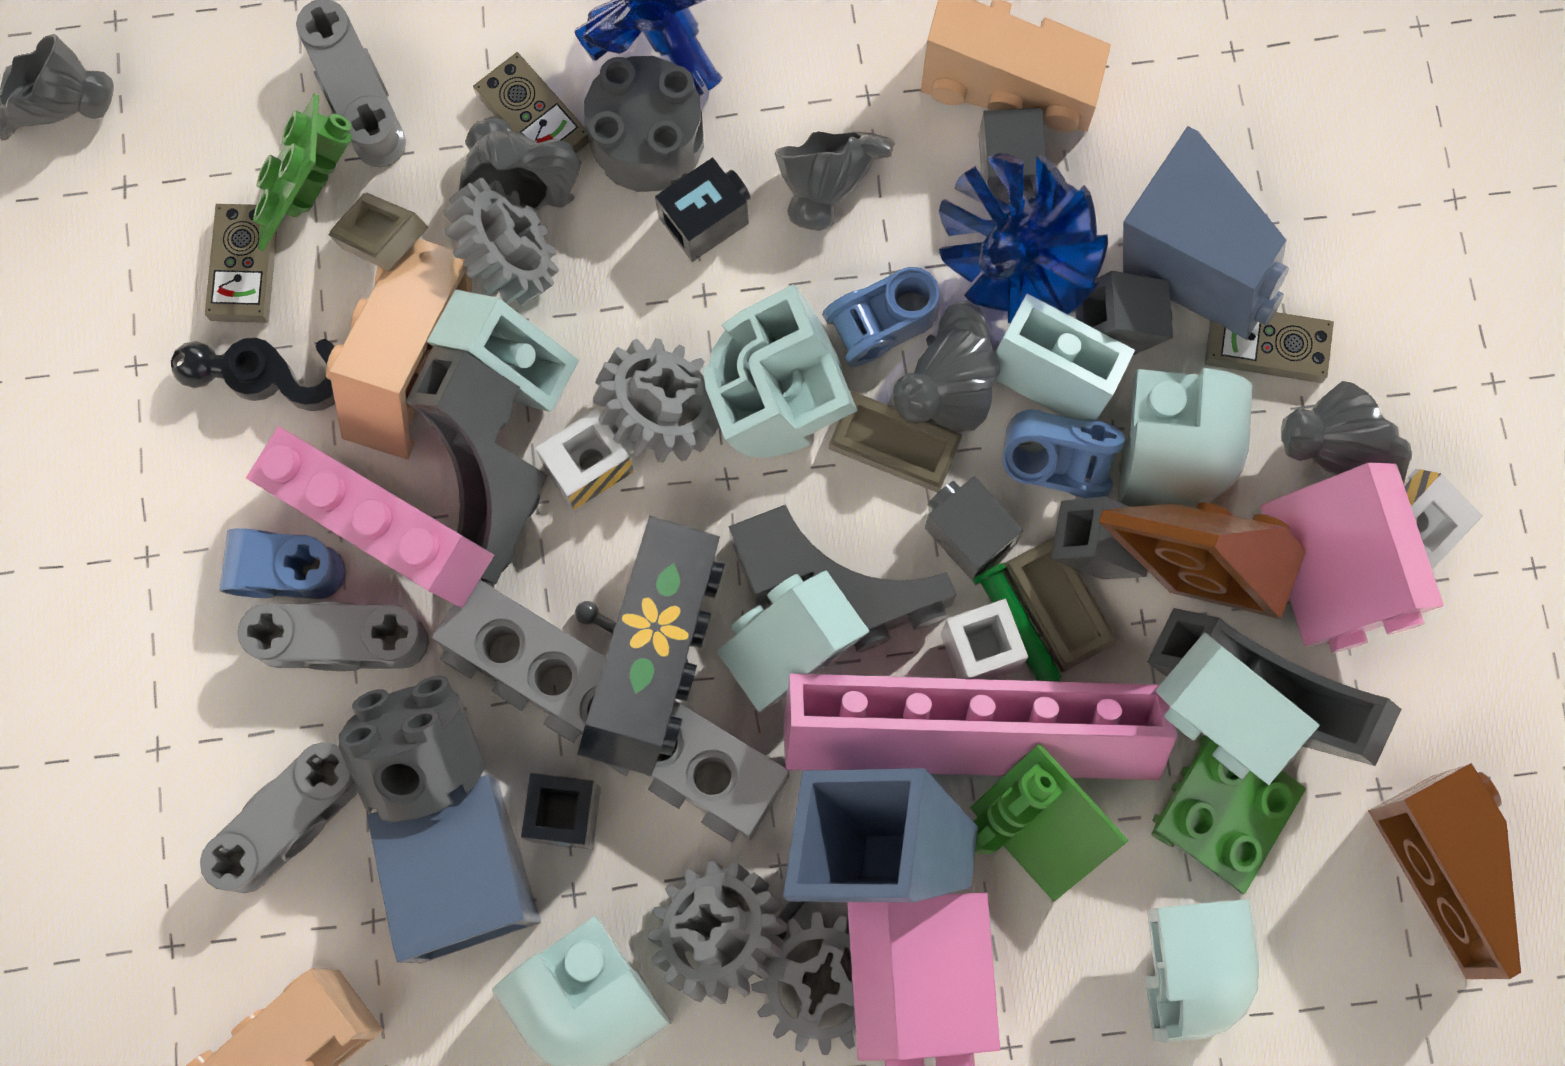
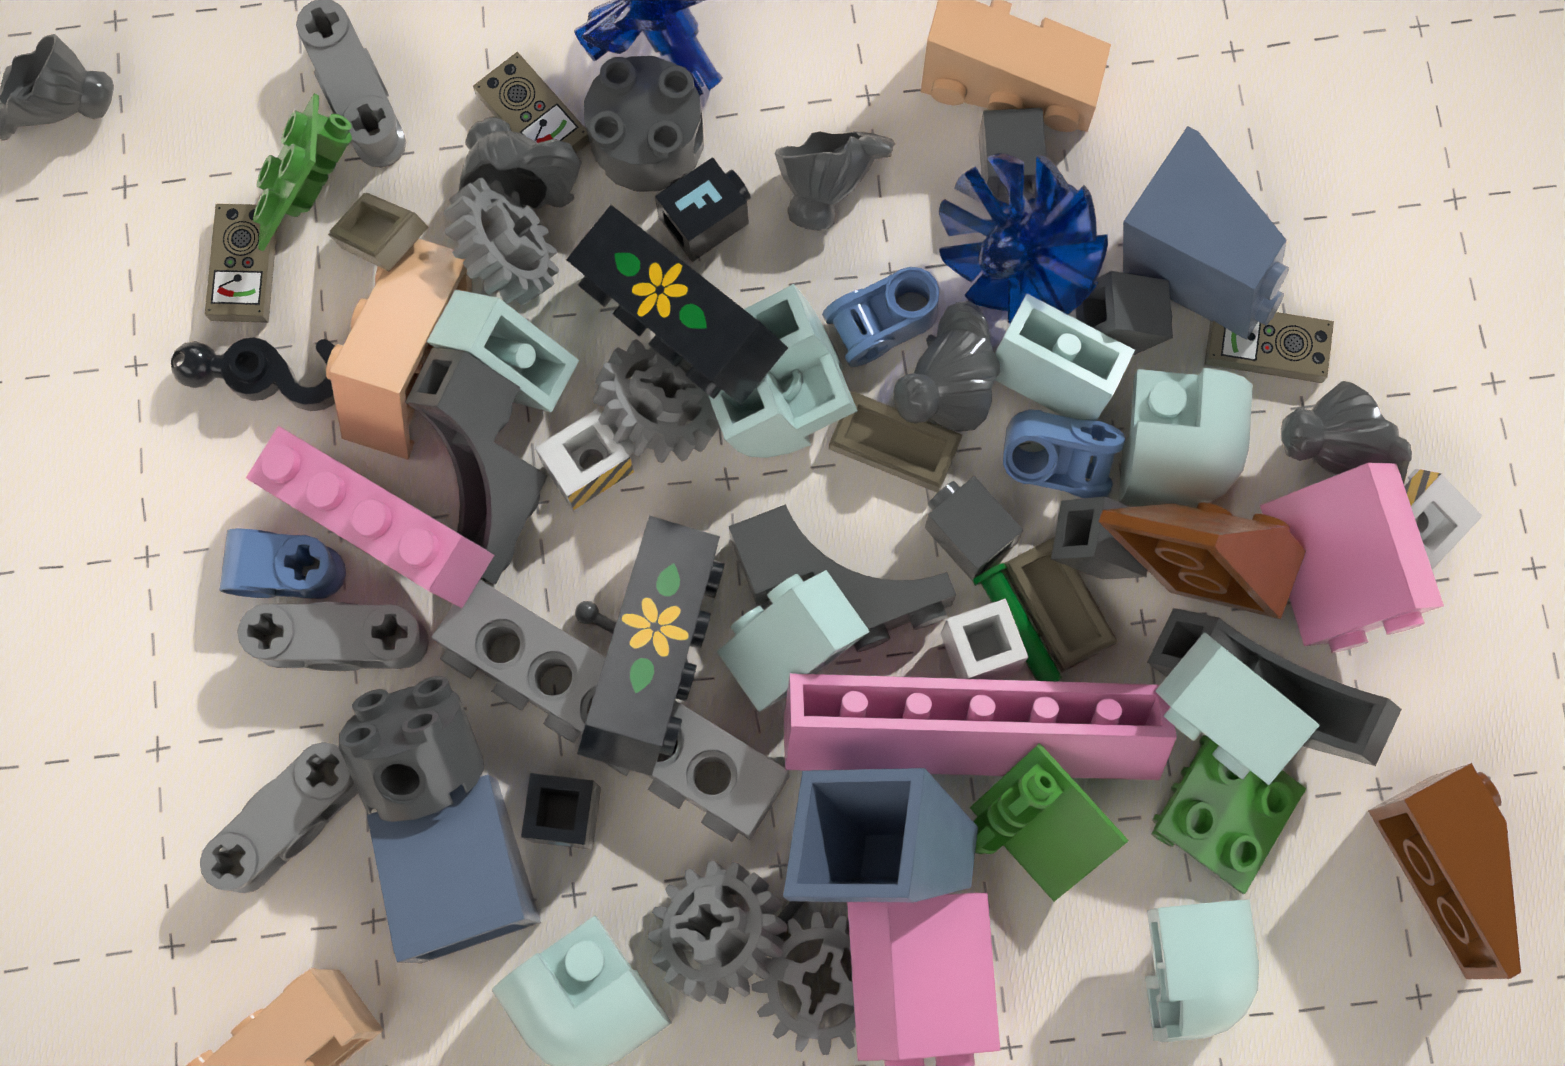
none -> black brick [566,205,788,405]

